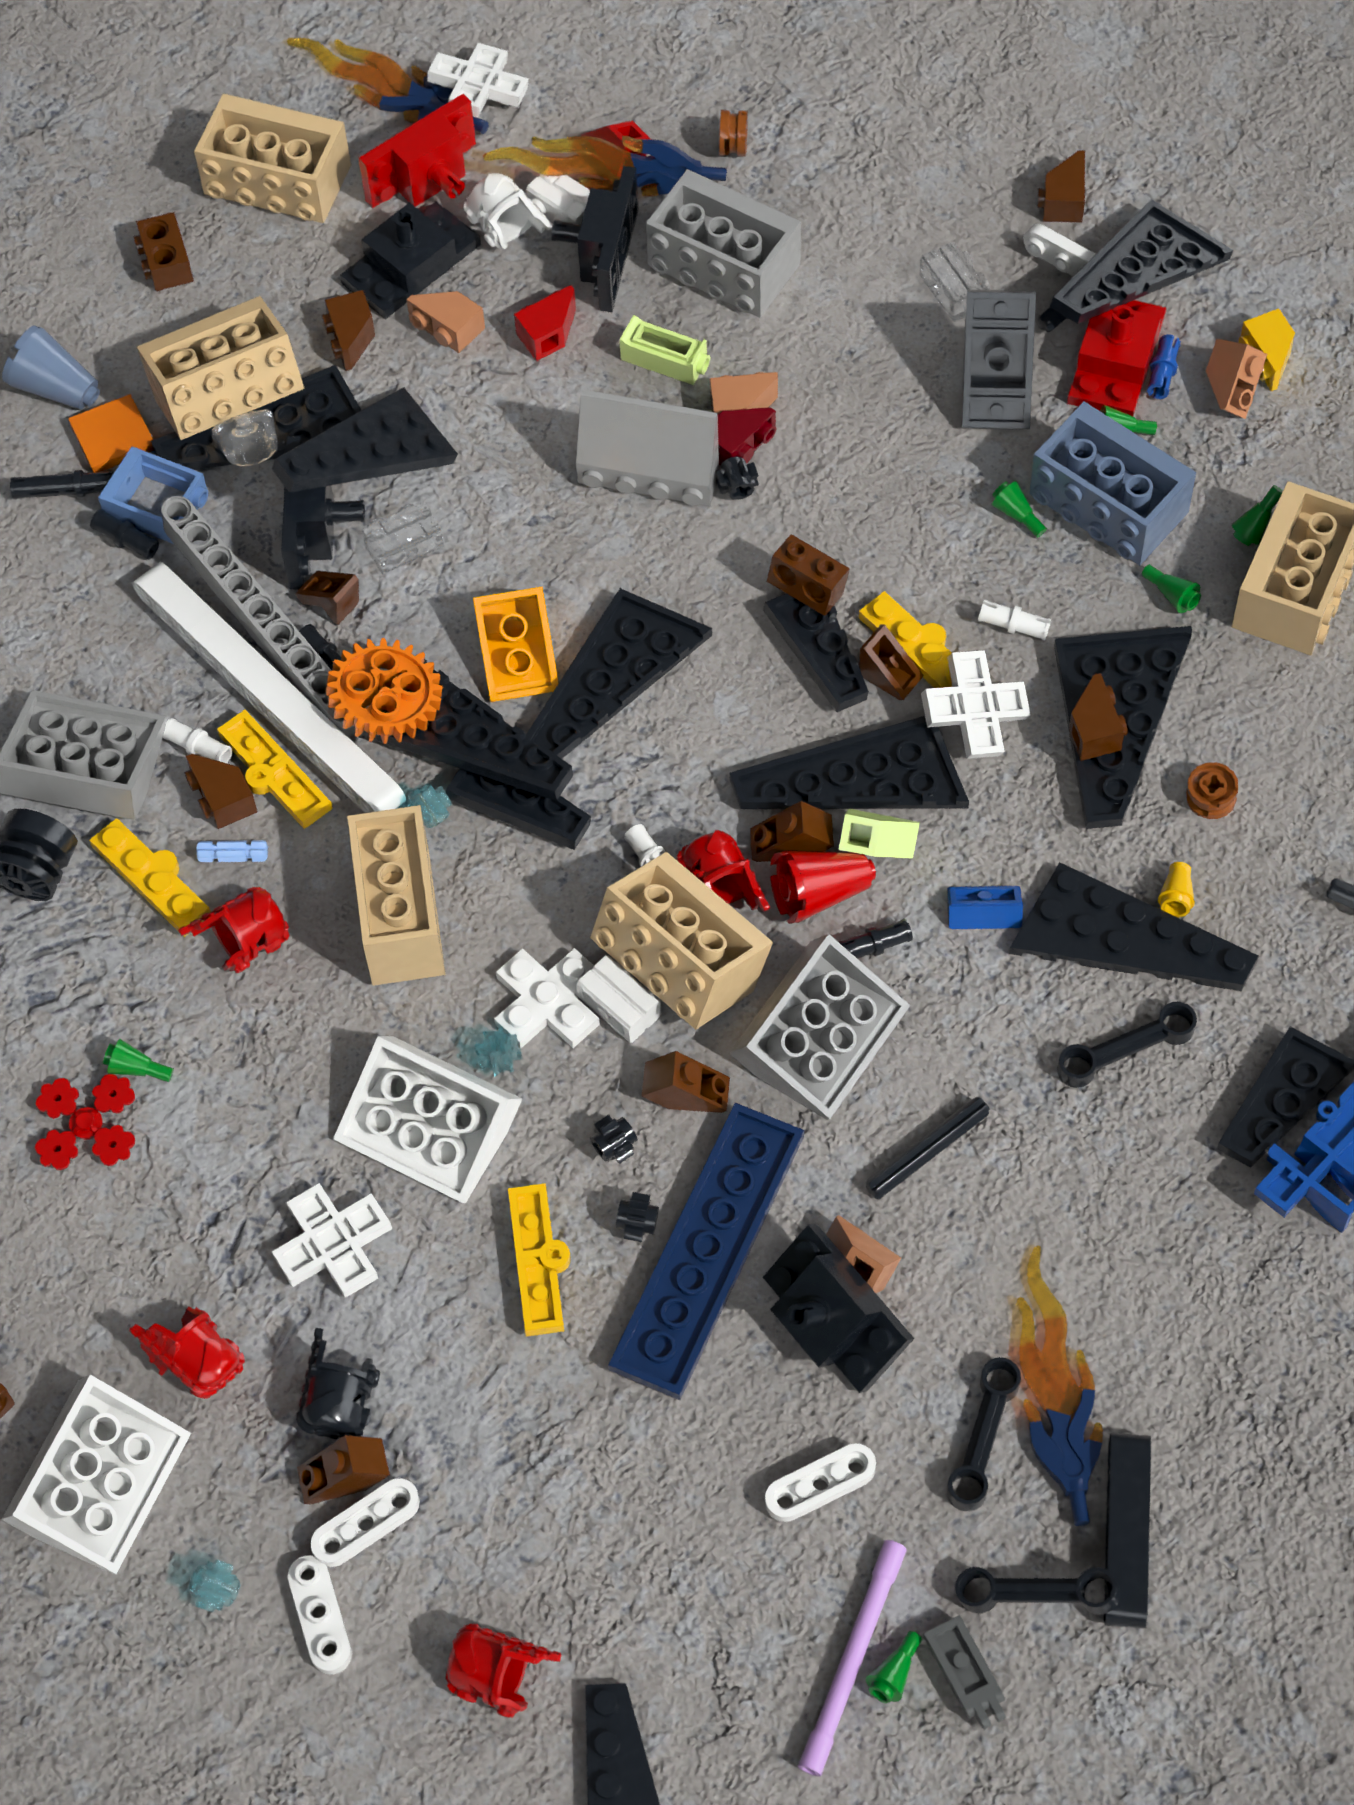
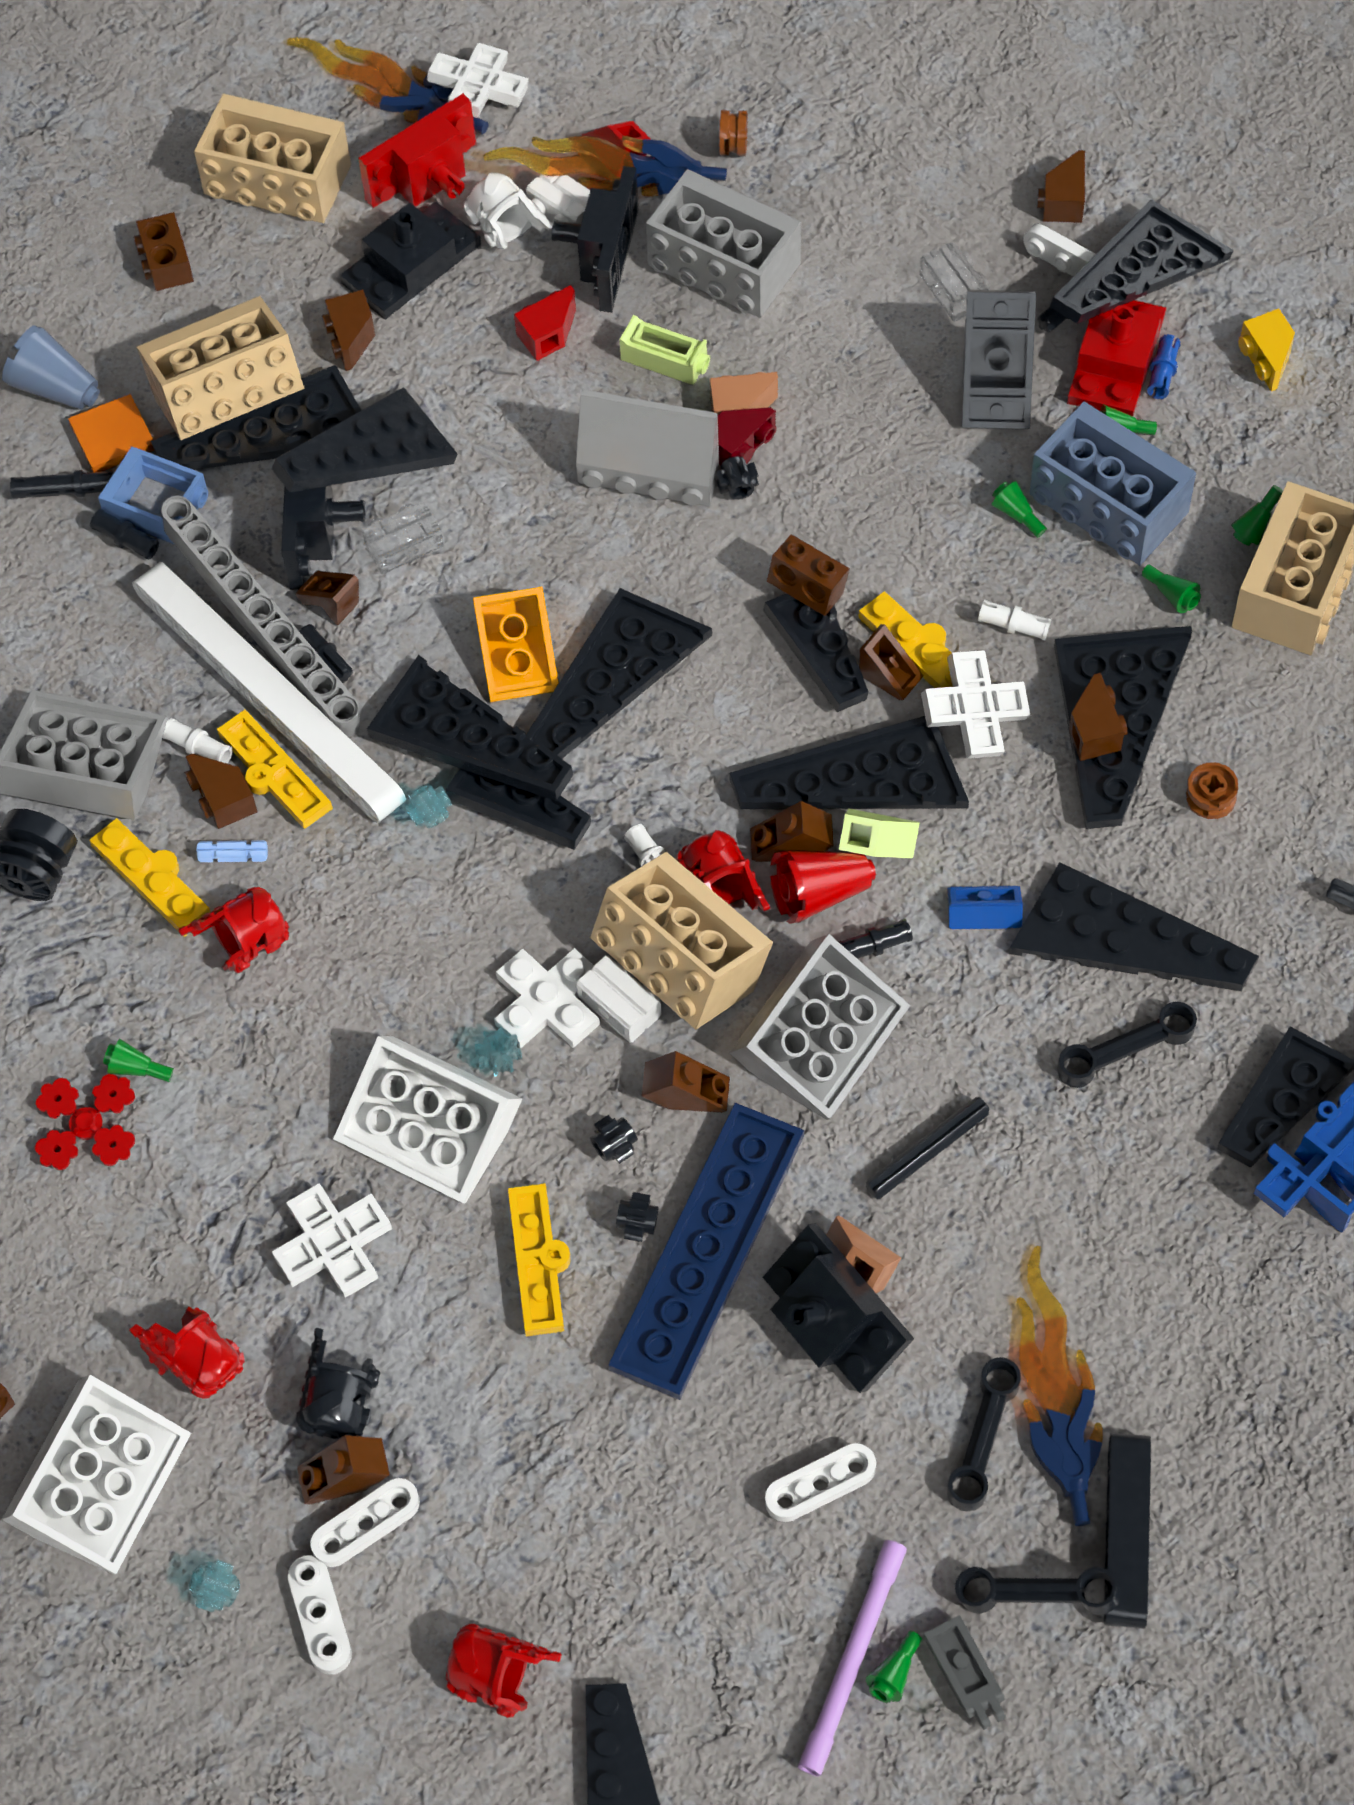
clear hair [212,409,278,467] -> none
orange gear [326,638,443,744] -> none
tan brick [347,805,446,986] -> none
nougat slope [407,291,485,353] -> none
yellow cone [1158,862,1195,918] -> none
nougat slope [1206,339,1267,419] -> none

